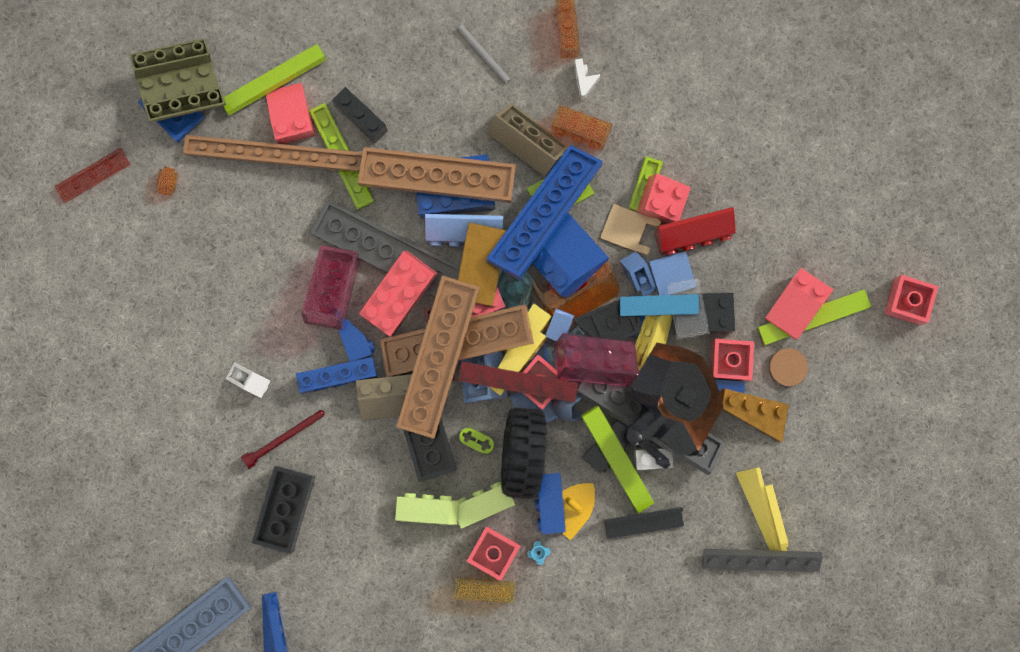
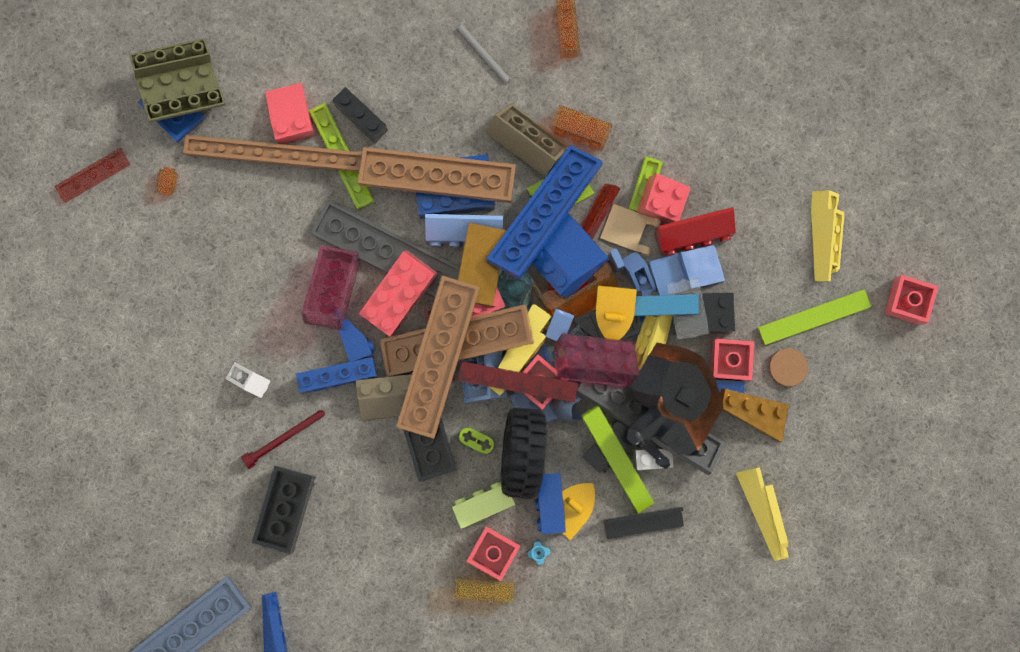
lime tile [223,44,327,116] -> none
yellowish green brick [395,493,459,525] -> none
white slope [574,59,600,101] -> none
dark grey plate [702,549,823,572] -> none
coral slope [765,268,833,340] -> none
none -> clear red tile [581,184,620,239]
none -> yellow shield [596,285,637,345]
none -> medium blue tile [608,248,625,274]
none -> medium blue tile [678,245,725,290]
none -> light yellow wedge [811,190,845,282]

